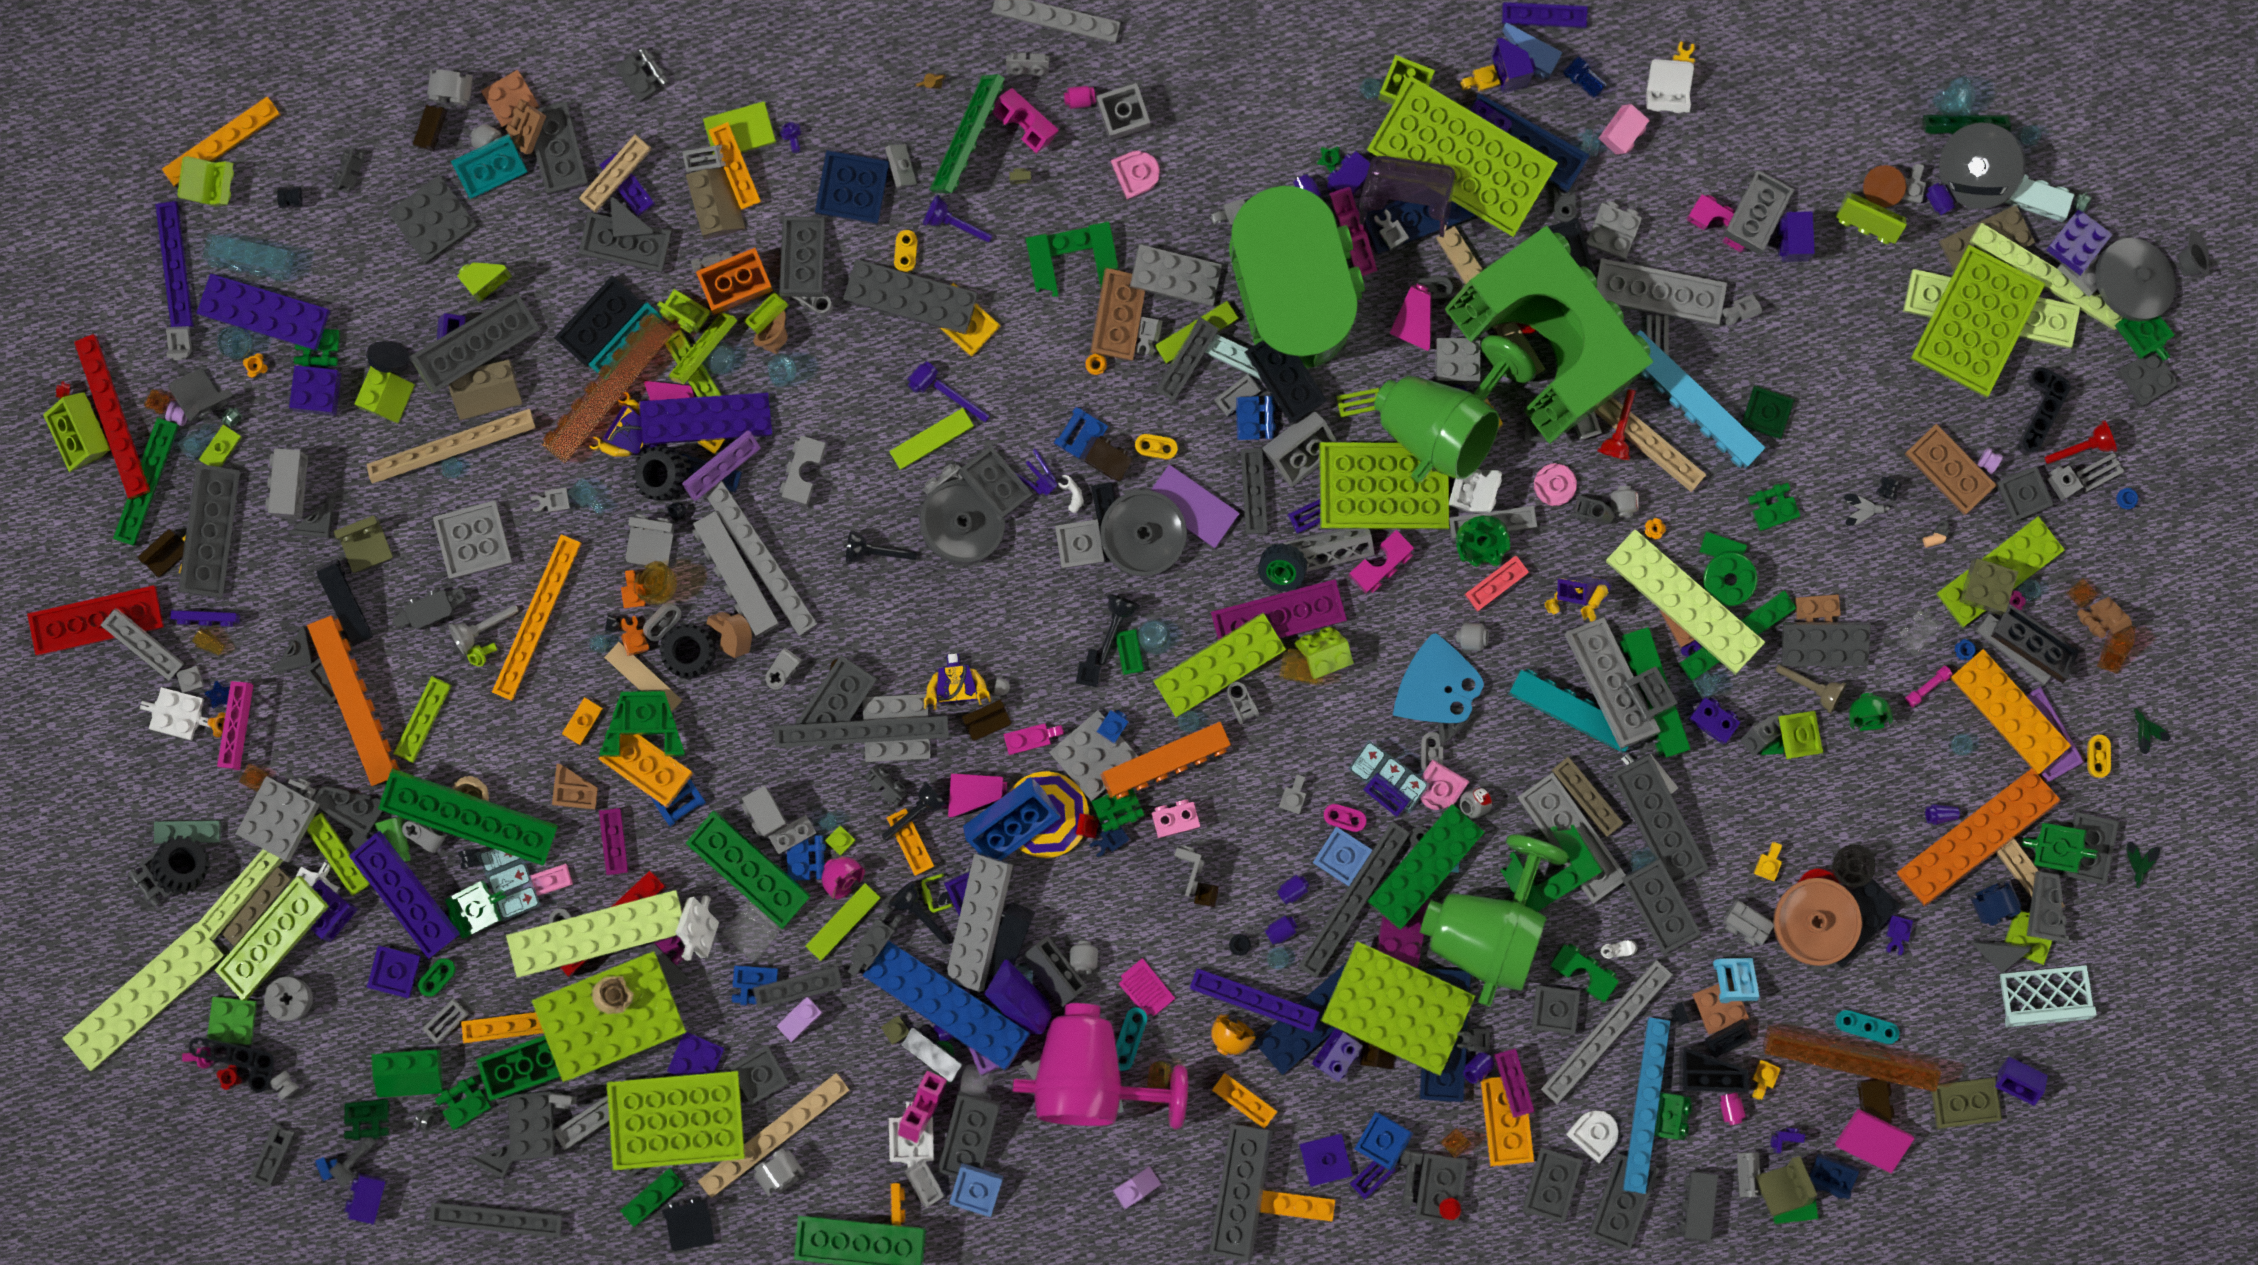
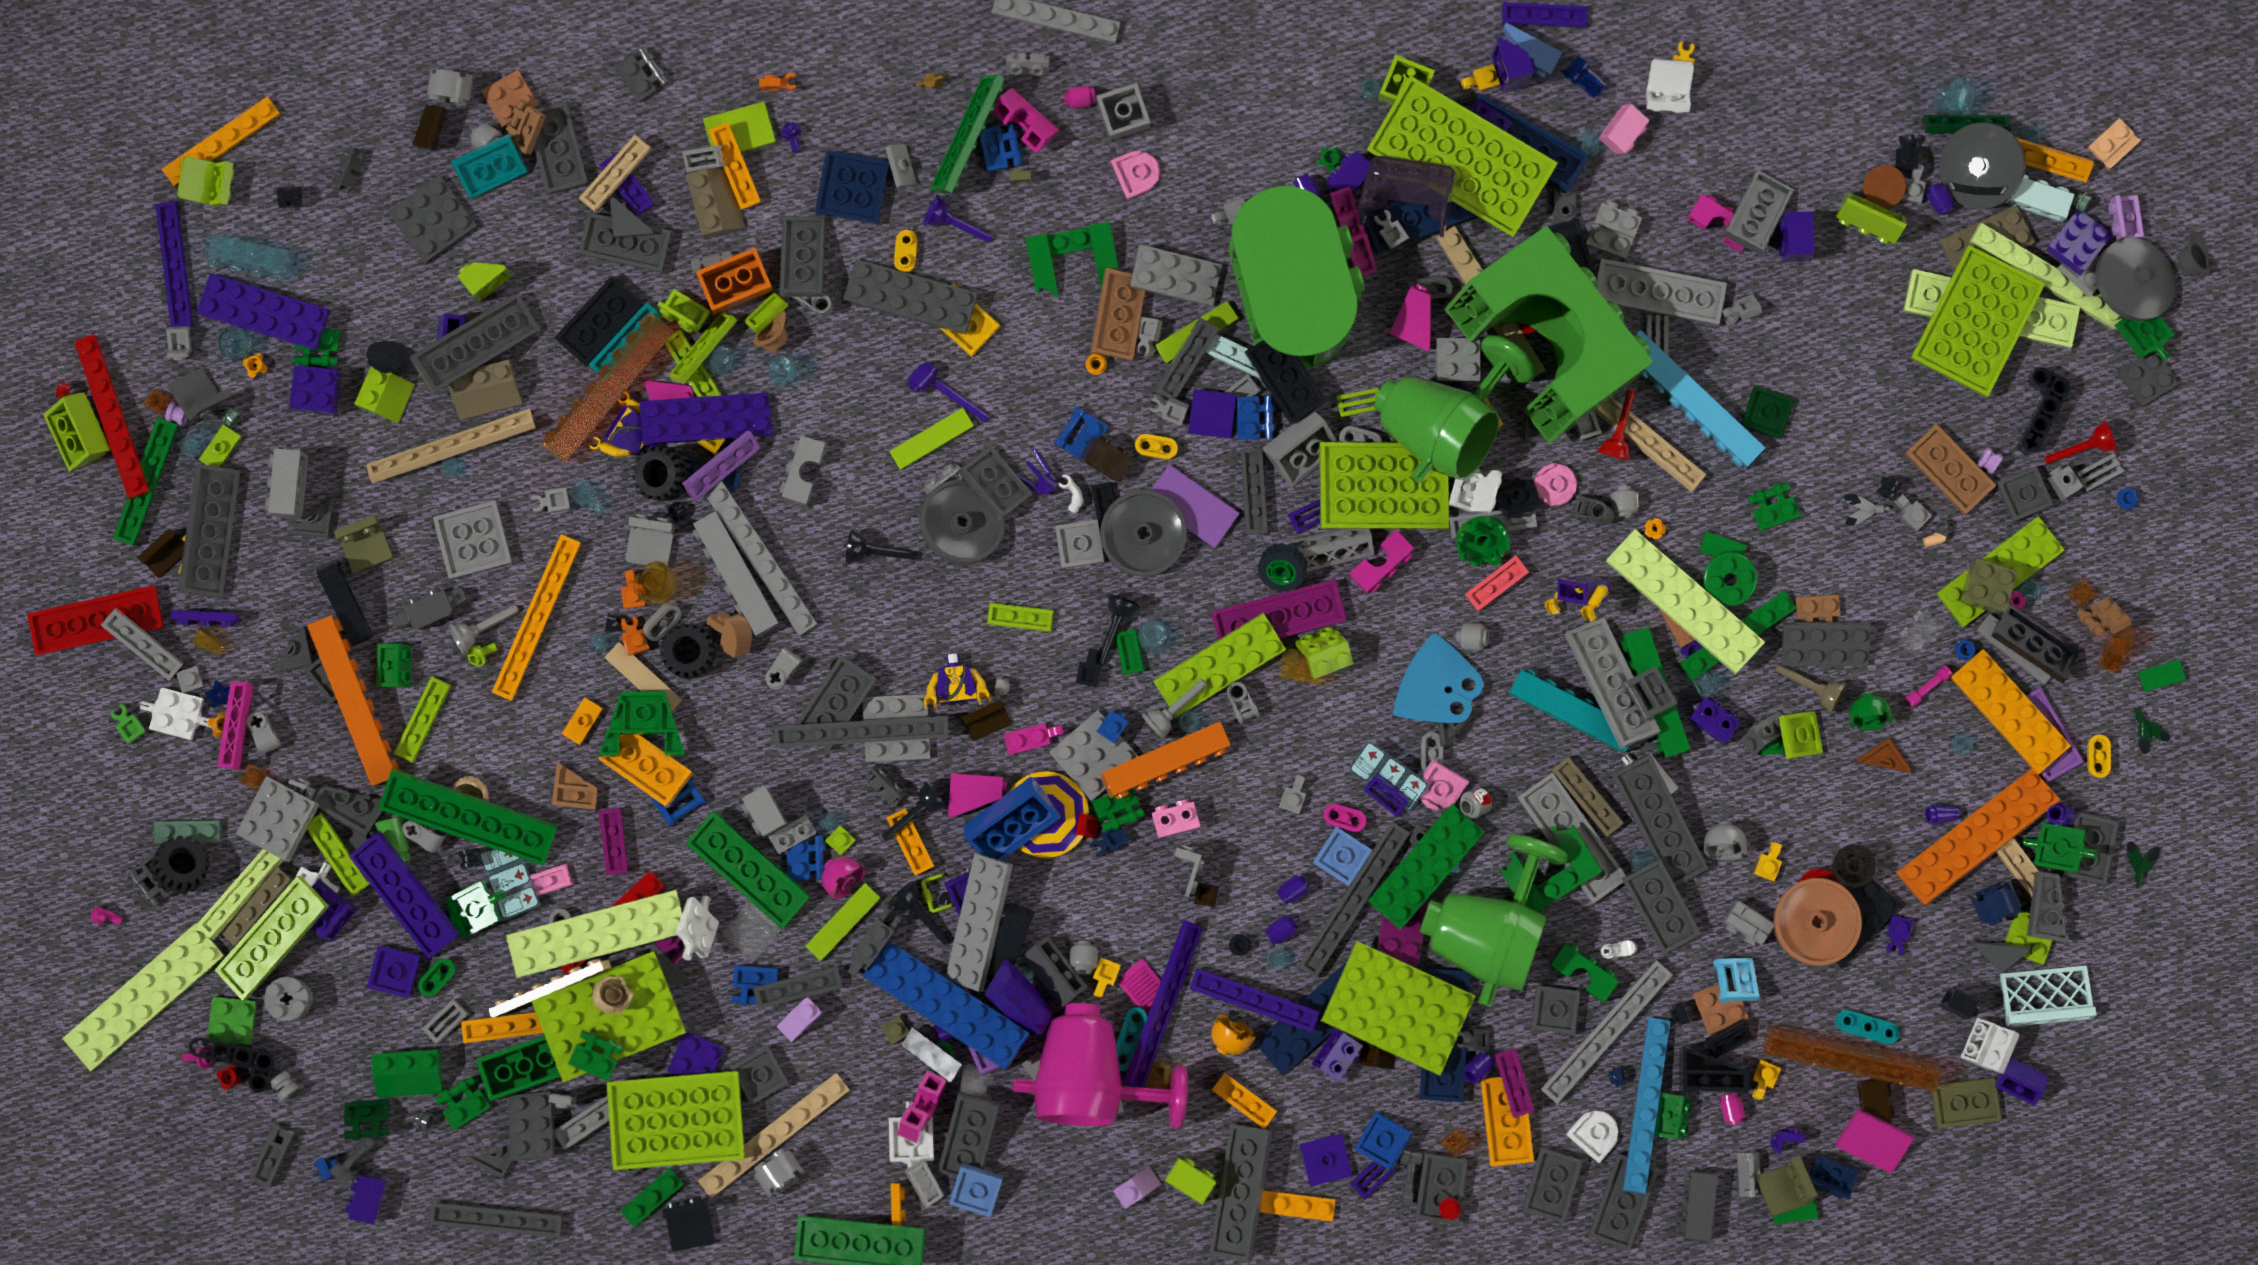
none -> dark pink plate [91,905,123,927]
none -> bright green plate [110,704,147,744]
none -> light grey piece [247,712,282,755]
none -> green bracket [376,643,412,688]
none -> plate [489,958,612,1018]
none -> green plate [568,1030,623,1082]
none -> orange plate [759,73,797,91]
none -> blue plate [980,124,1023,173]
none -> lime tile [987,603,1054,632]
none -> yellow plate [1093,958,1121,998]
none -> dark purple plate [1123,920,1203,1088]
none -> light grey piece [1142,679,1206,740]
none -> light grey plate [1149,394,1189,426]
none -> lime brick [1165,1157,1216,1204]
none -> dark purple slope [1188,389,1236,439]
none -> light grey plate [1339,426,1382,443]
none -> black tile [1496,478,1538,518]
none -> dark blue plate [1609,1066,1625,1088]
none -> light grey cylinder [1704,822,1747,861]
none -> dark orange tile [1856,737,1912,773]
none -> light grey plate [1894,494,1932,531]
none -> black plate [1895,134,1919,171]
none -> black brick [1940,988,1980,1019]
none -> white brick [1961,1018,2020,1074]
none -> light orange plate [2017,138,2094,183]
none -> dark purple brick [2047,803,2076,827]
none -> light nougat plate [2088,118,2141,170]
none -> lavender bracket [2108,195,2144,241]
none -> green tile [2137,659,2186,692]

